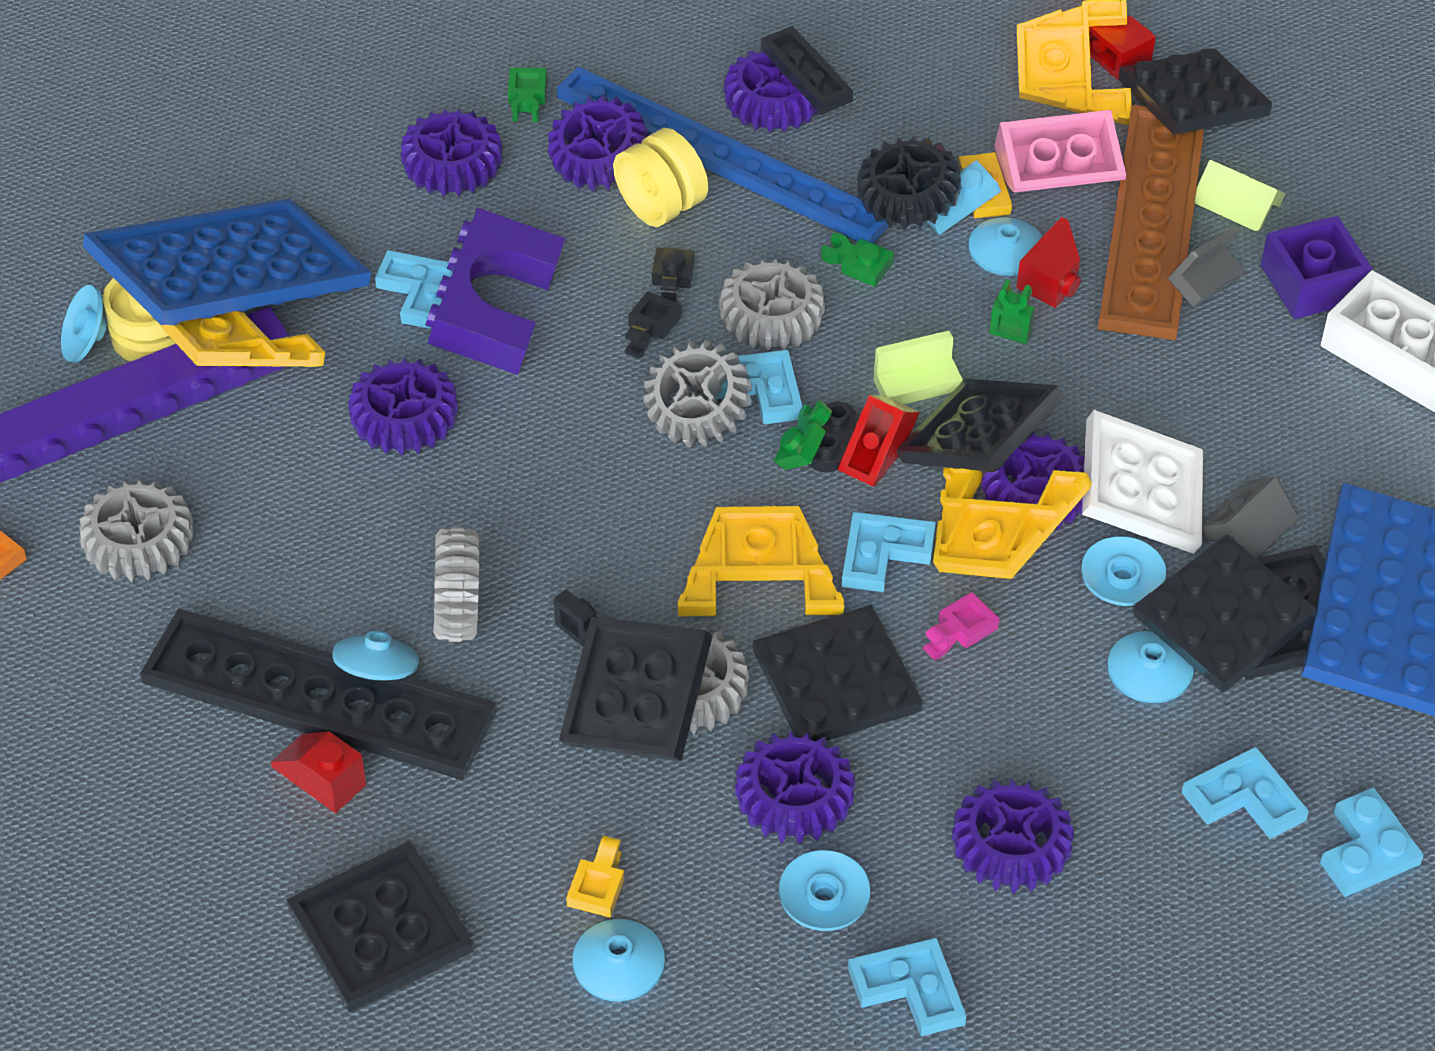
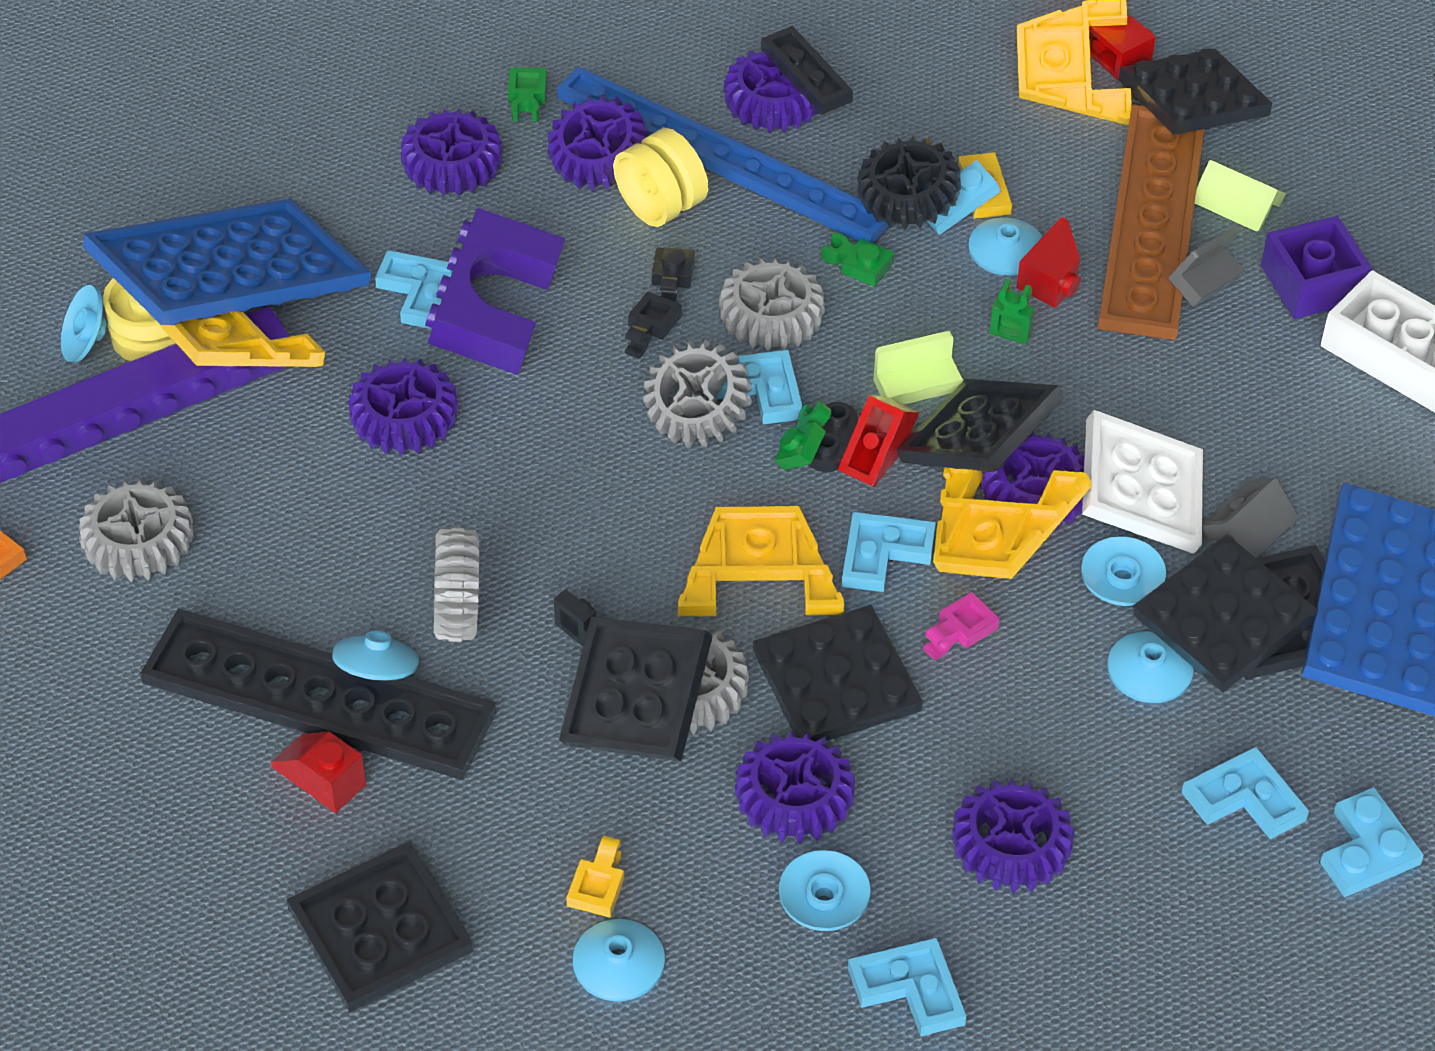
bright pink slope [994,110,1126,192] -> none

